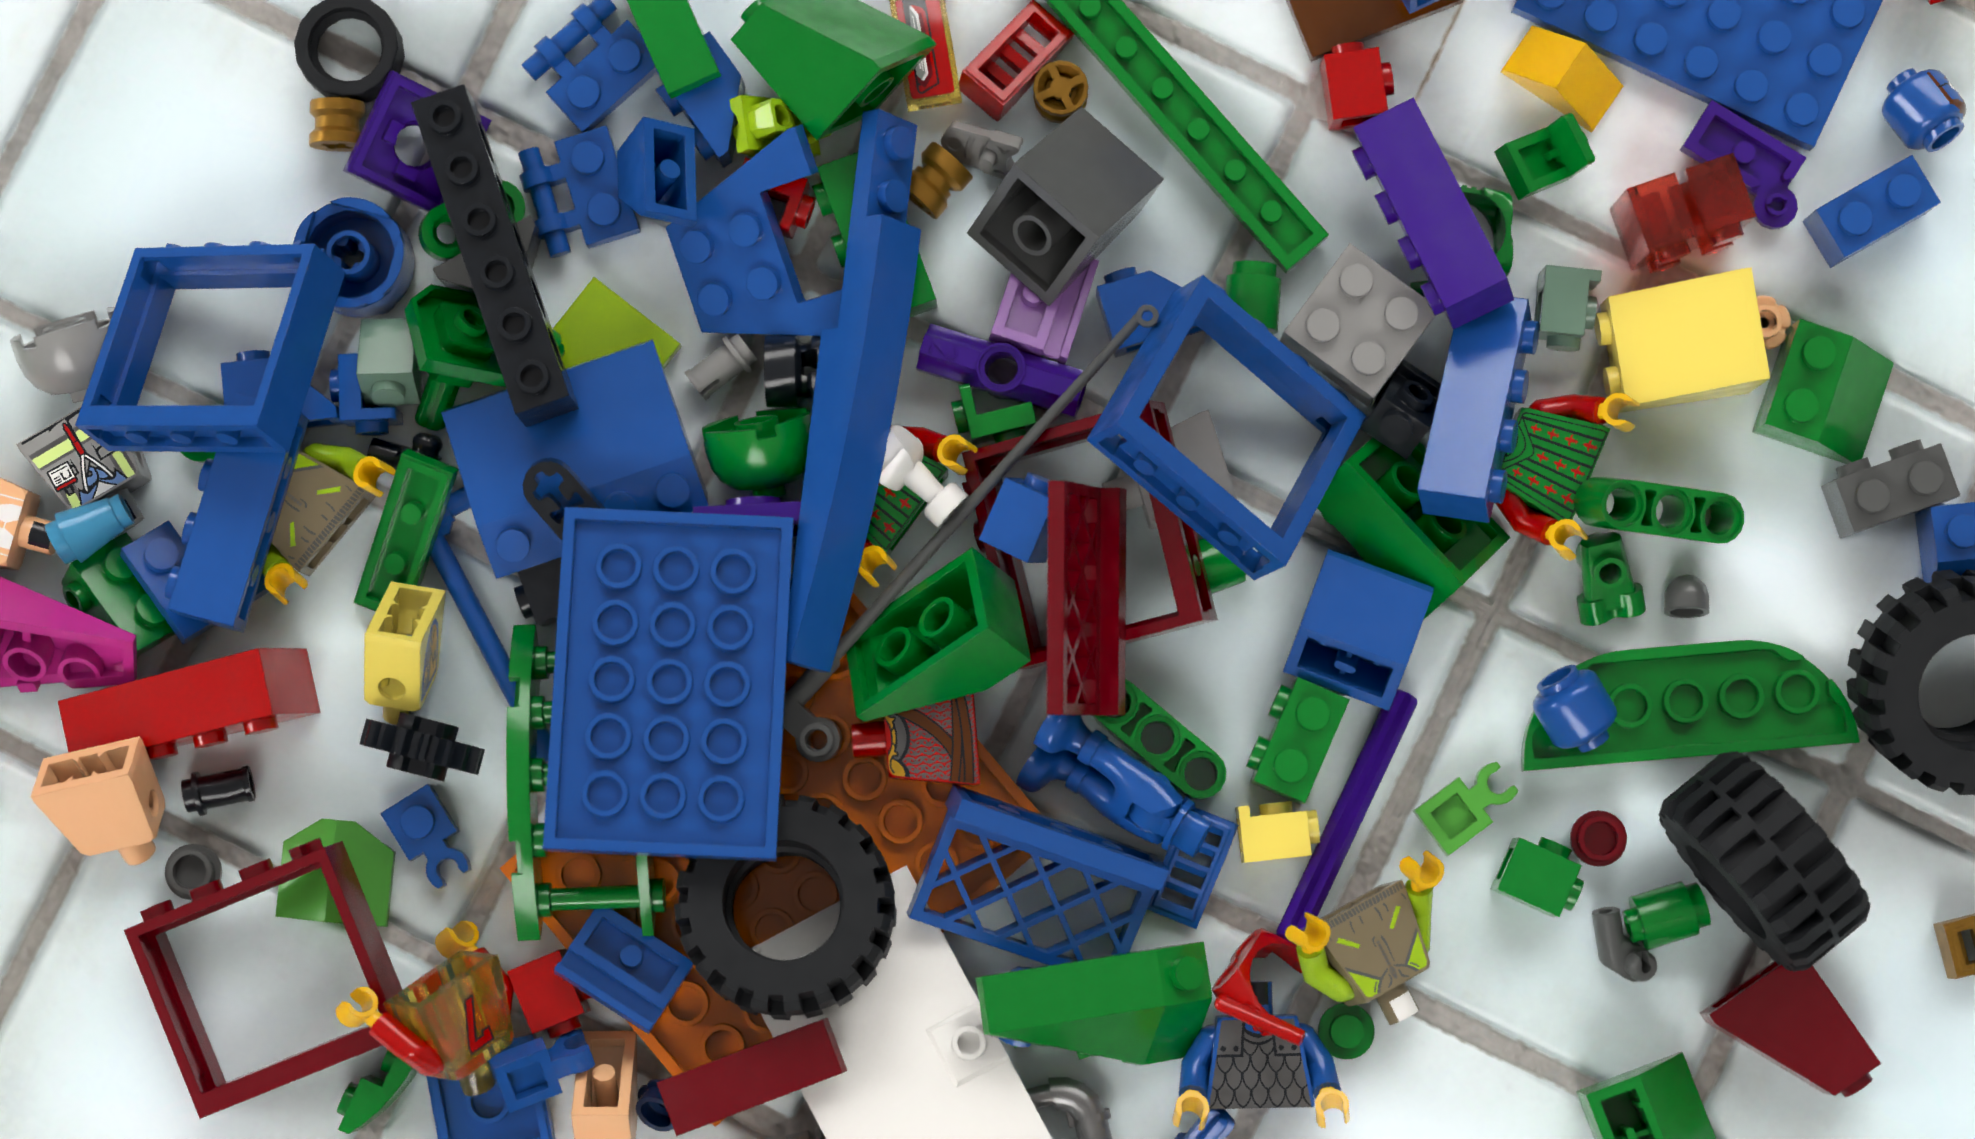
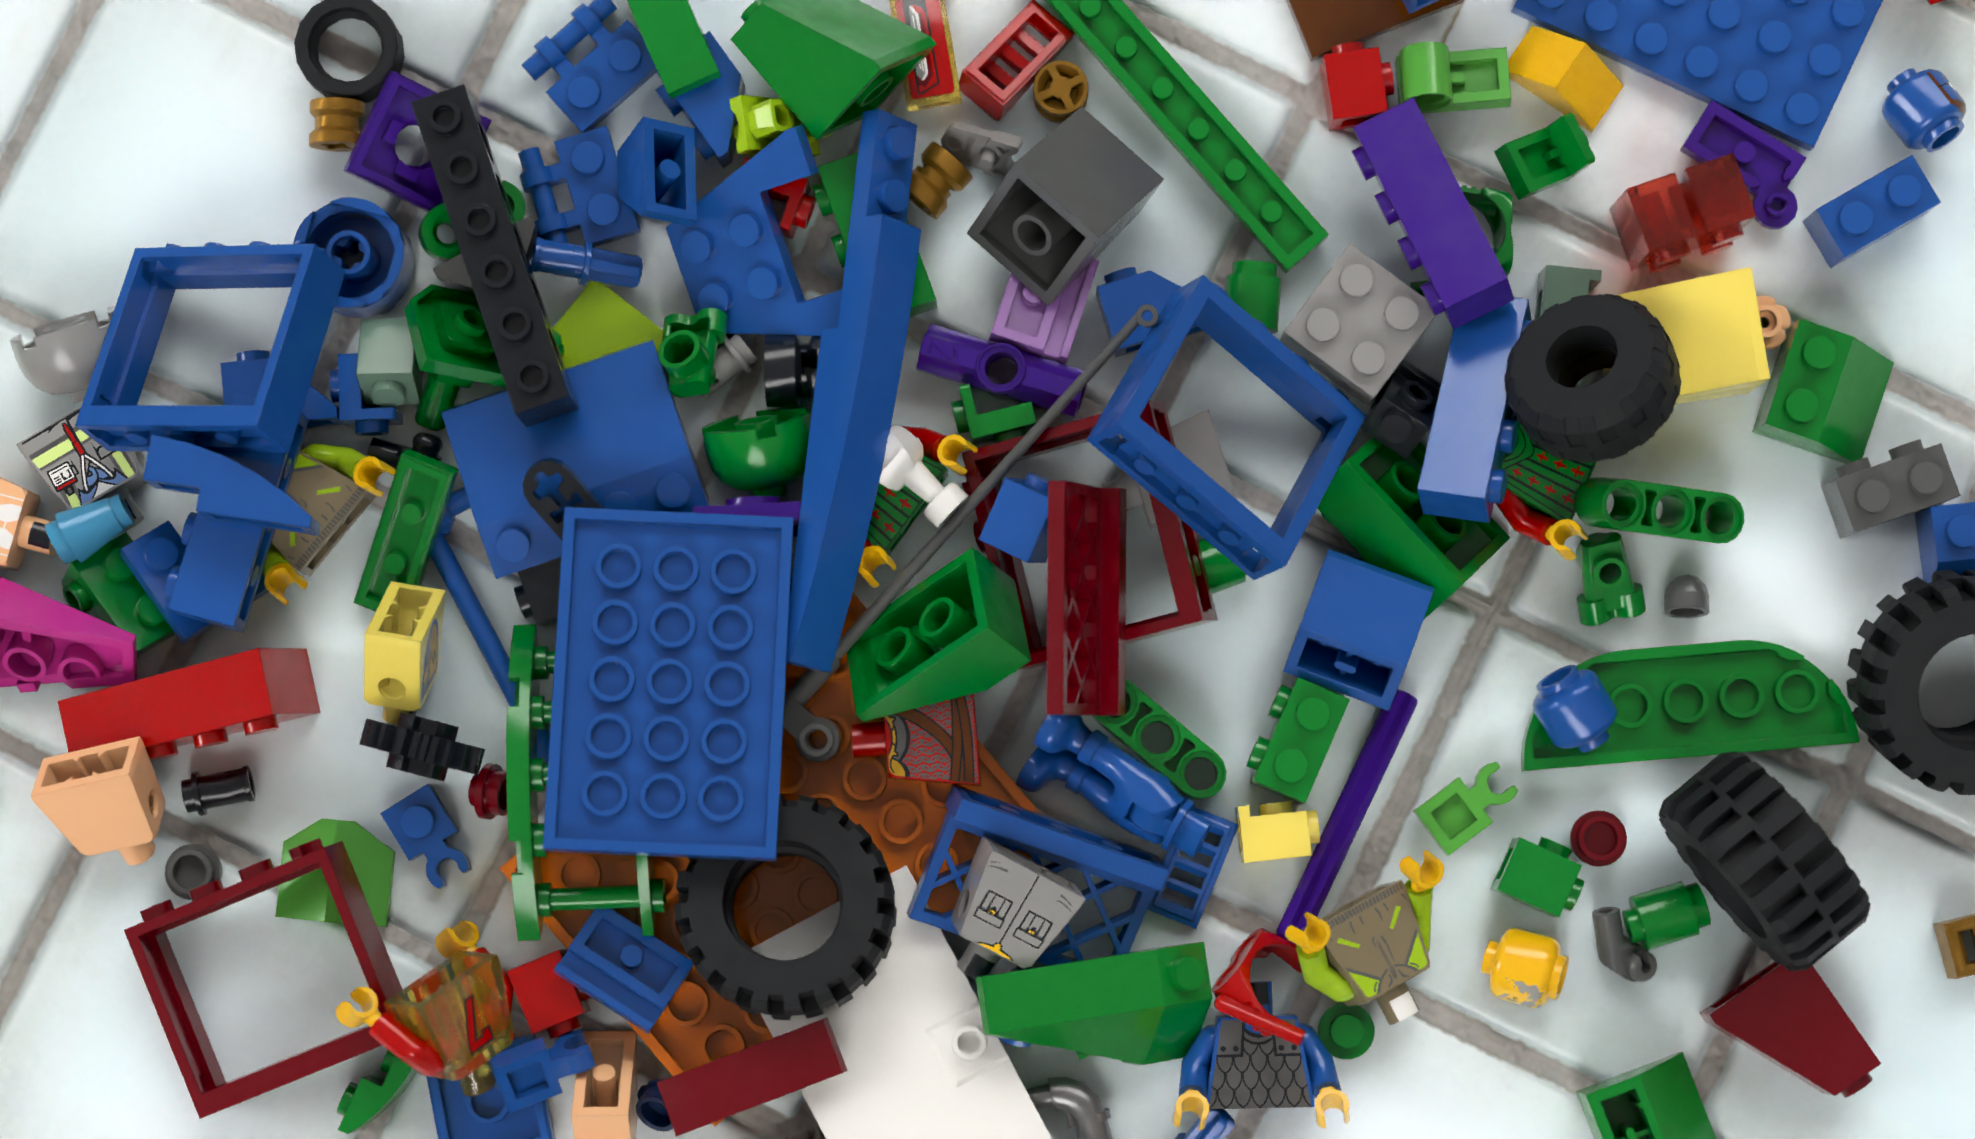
none -> blue slope [143,435,321,536]
none -> dark red plate [468,763,507,820]
none -> blue axle [530,237,643,288]
none -> green plate [658,308,727,398]
none -> light grey torso [951,835,1086,979]
none -> bright green plate [1395,42,1512,114]
none -> yellow head [1481,927,1569,1009]
none -> black tyre [1504,294,1682,463]

